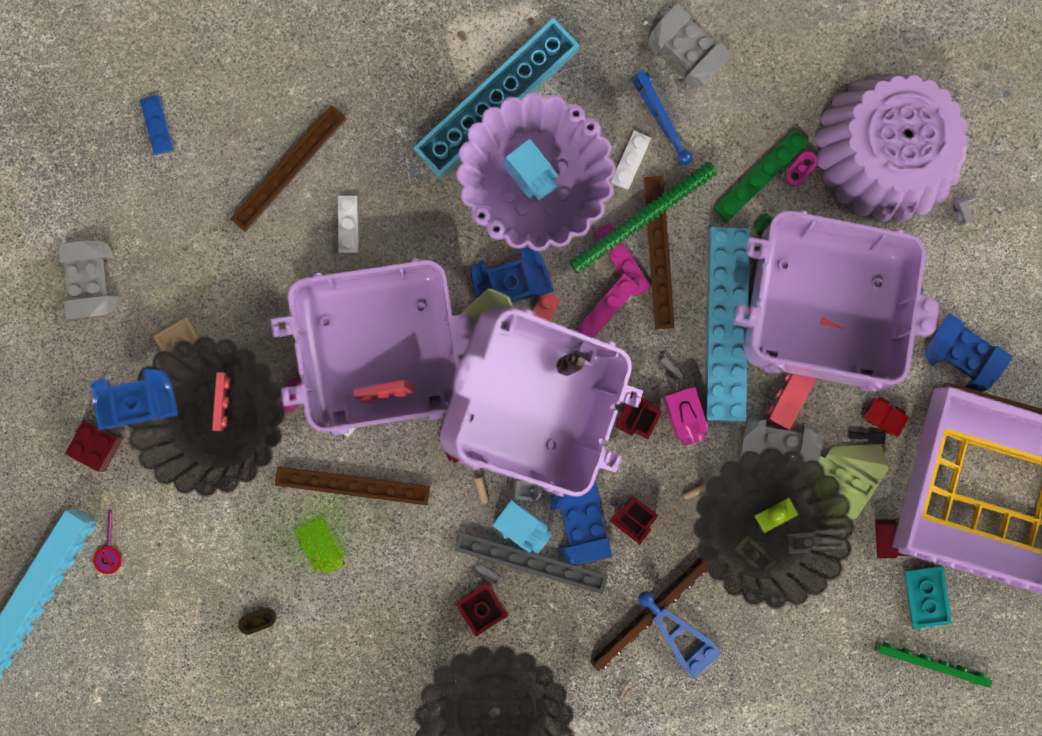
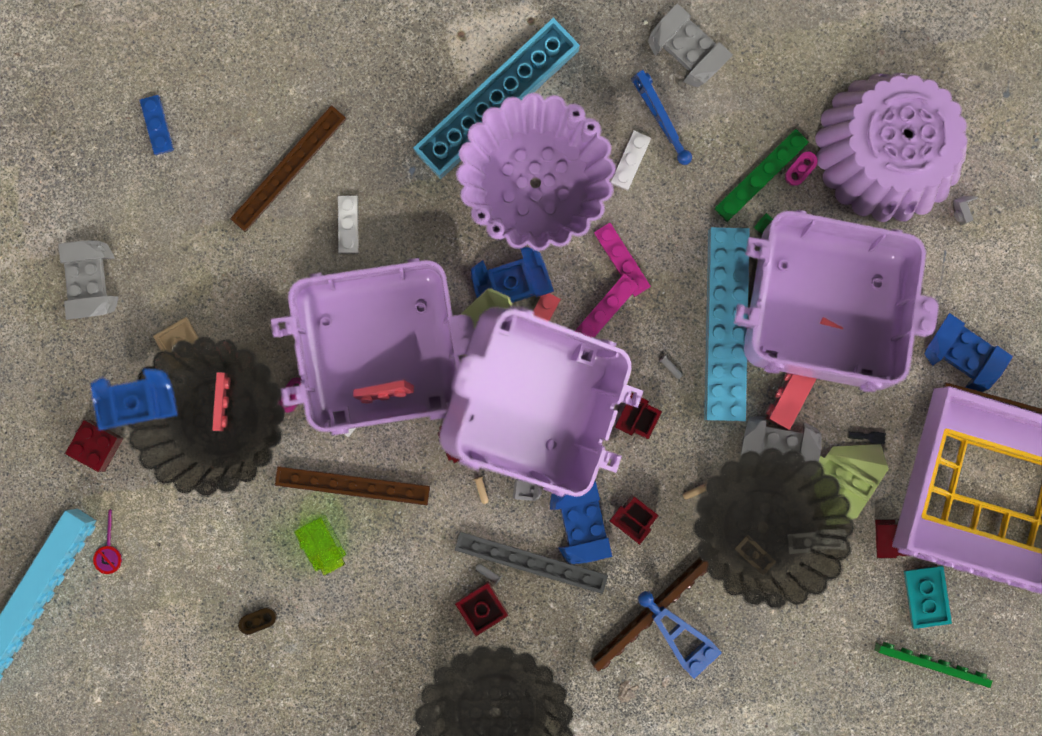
medium azure piece [493,499,552,554] -> none
medium azure piece [501,139,558,201] -> none
dark brown plate [556,350,586,376] -> none
green piece [569,161,717,274] -> none
reddish brown plate [644,176,675,330] -> none
dark pink piece [662,387,709,446] -> none
lime tile [754,498,798,533] -> none
red brick [862,397,909,437] -> none

